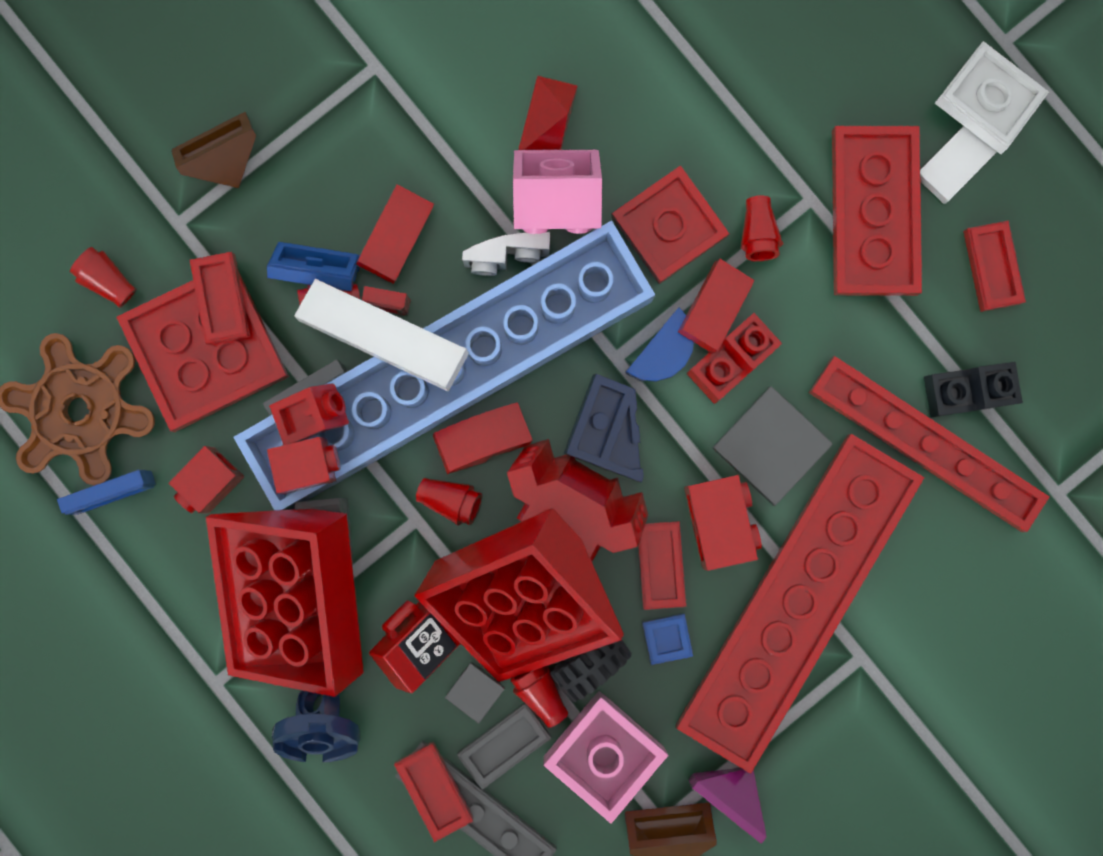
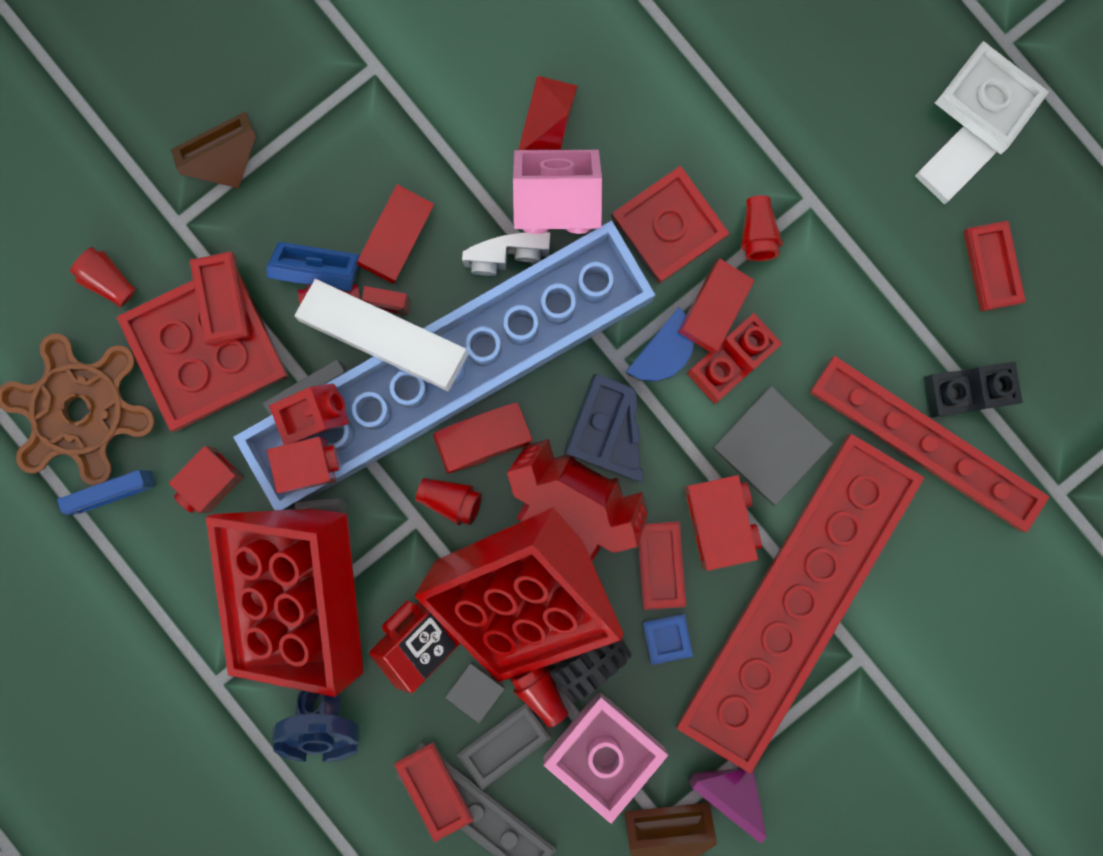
red plate [832,126,922,296] -> none

